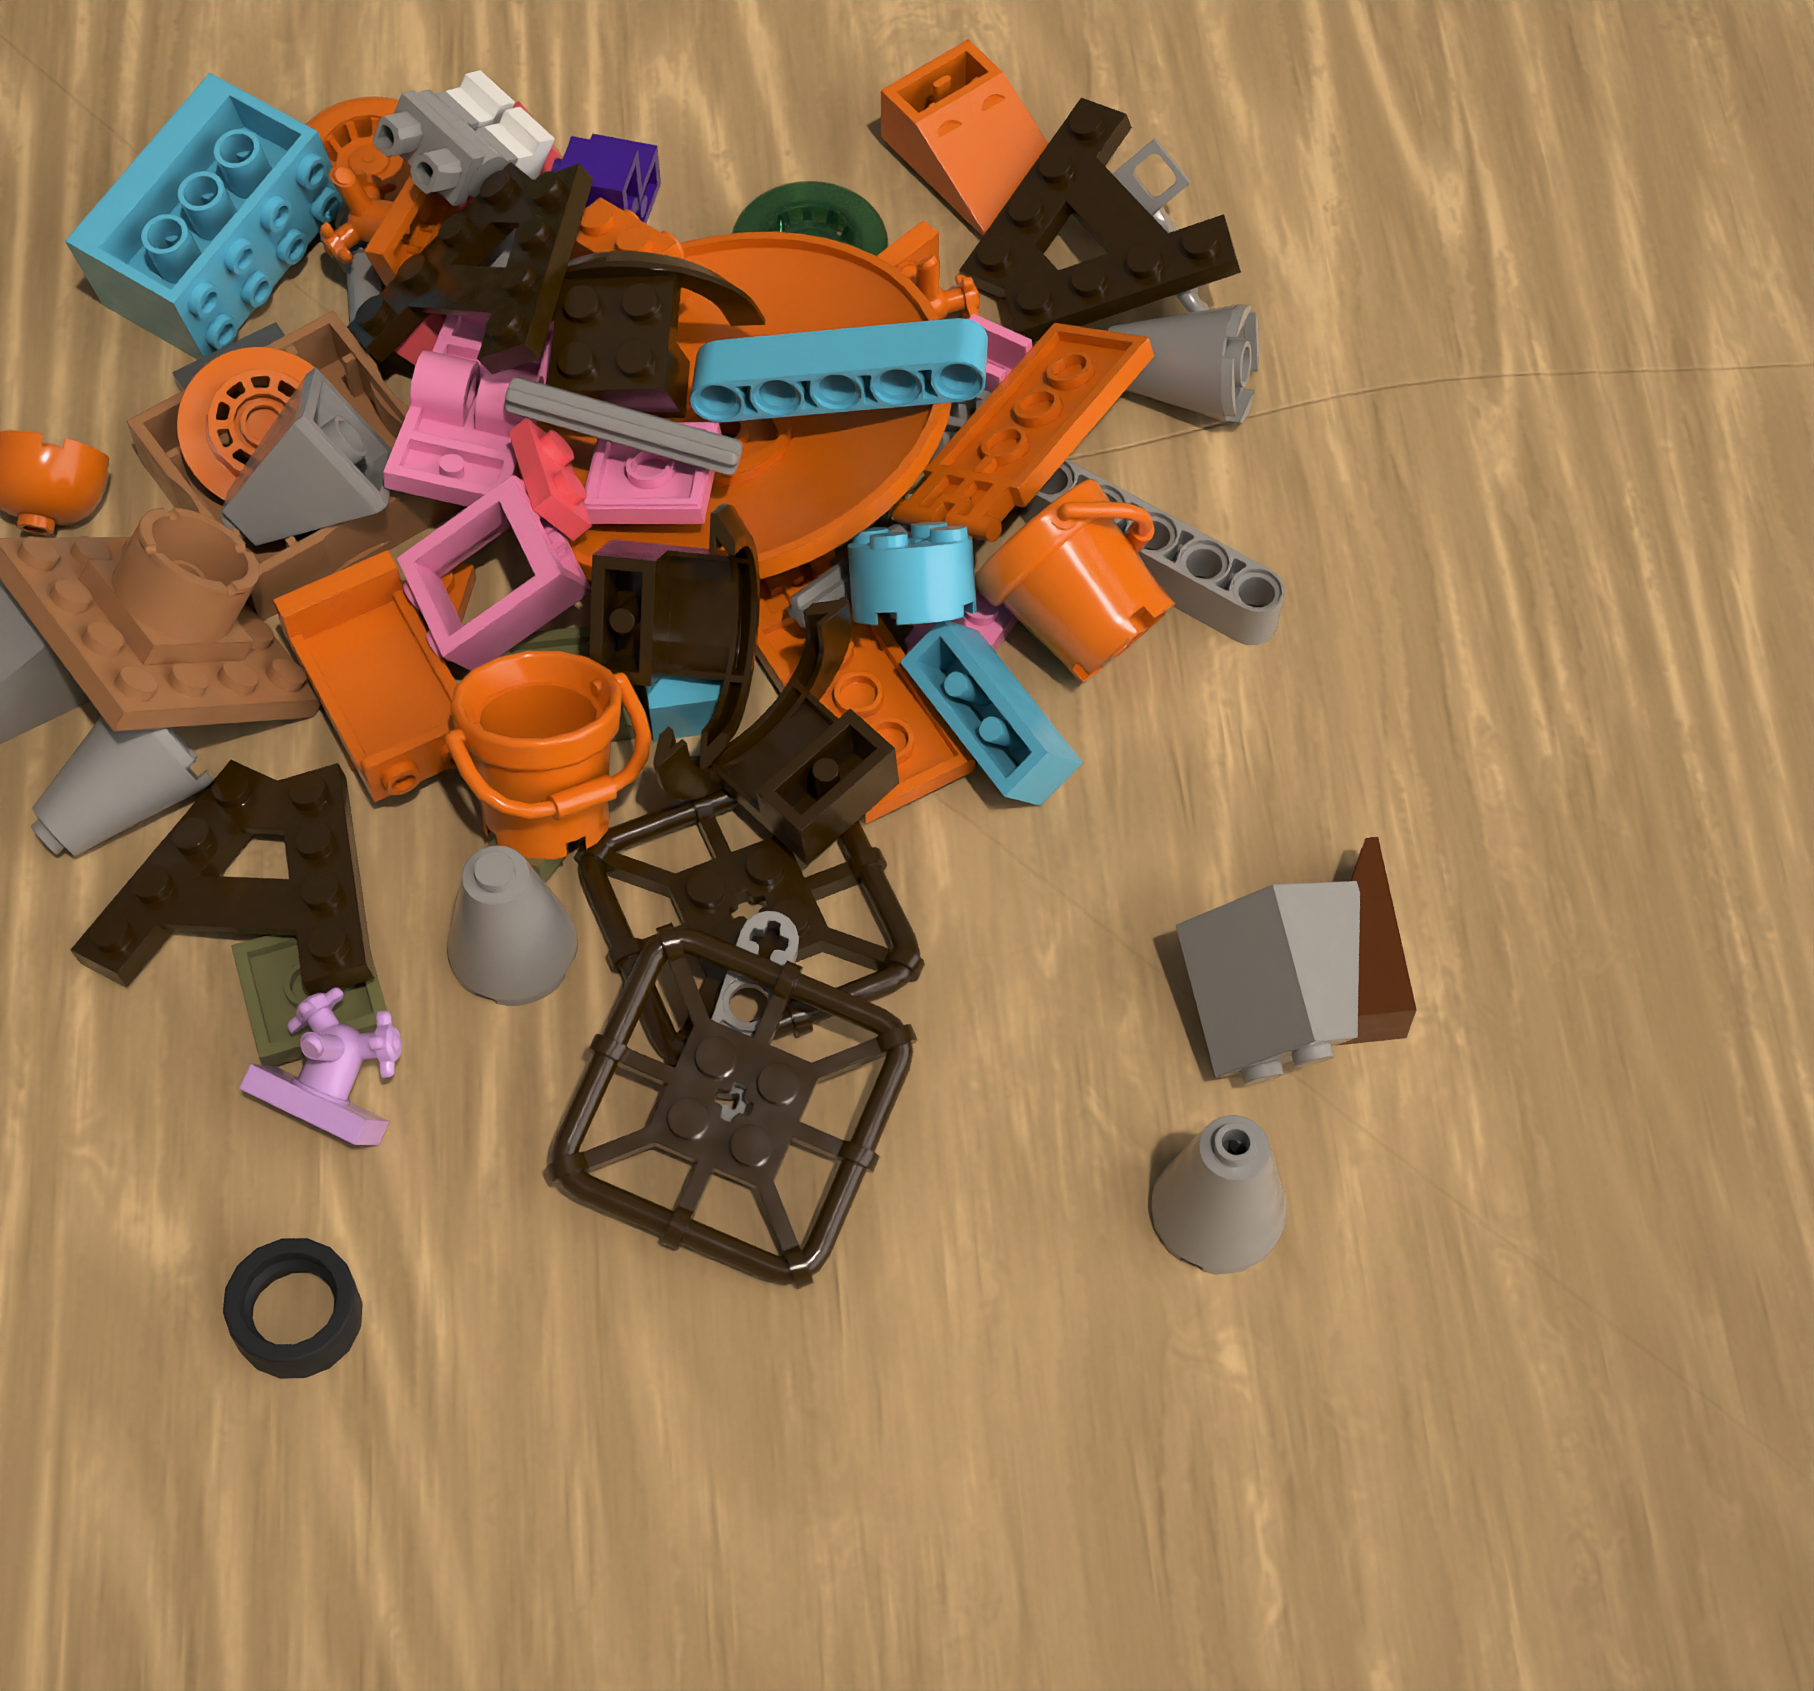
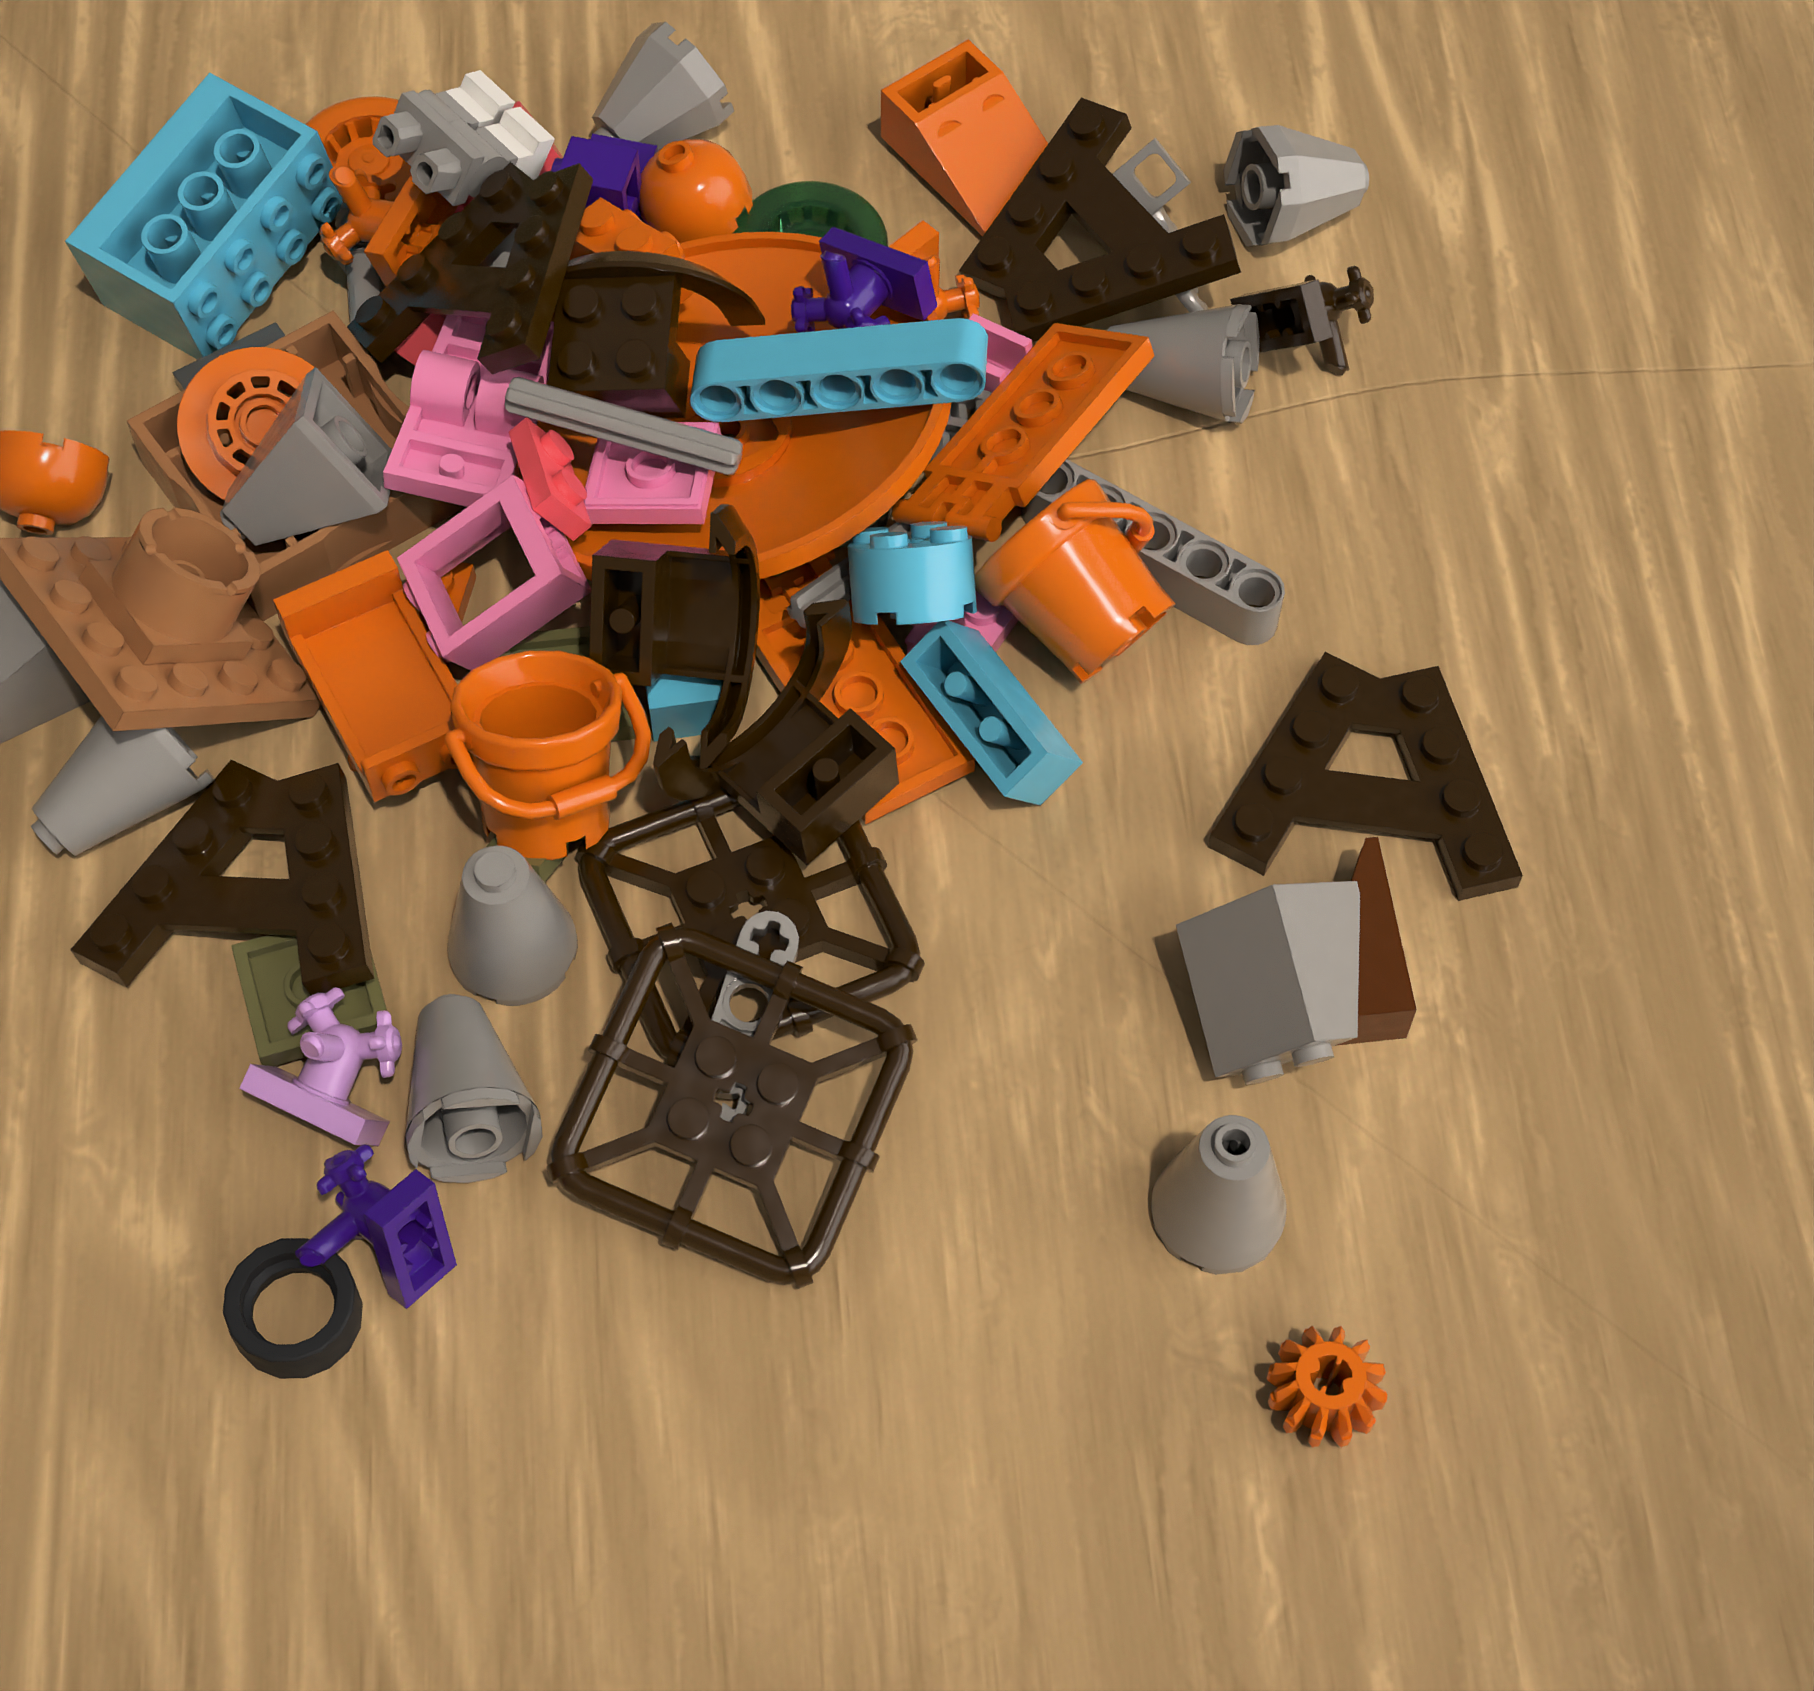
none -> dark purple piece [295,1144,457,1309]
none -> light grey cone [405,994,543,1183]
none -> light grey cone [592,22,734,151]
none -> orange cylinder [639,139,753,243]
none -> dark purple piece [791,227,937,333]
none -> dark brown plate [1208,652,1523,901]
none -> light grey cone [1224,125,1369,247]
none -> dark brown piece [1230,266,1374,375]
none -> orange gear [1266,1326,1387,1448]

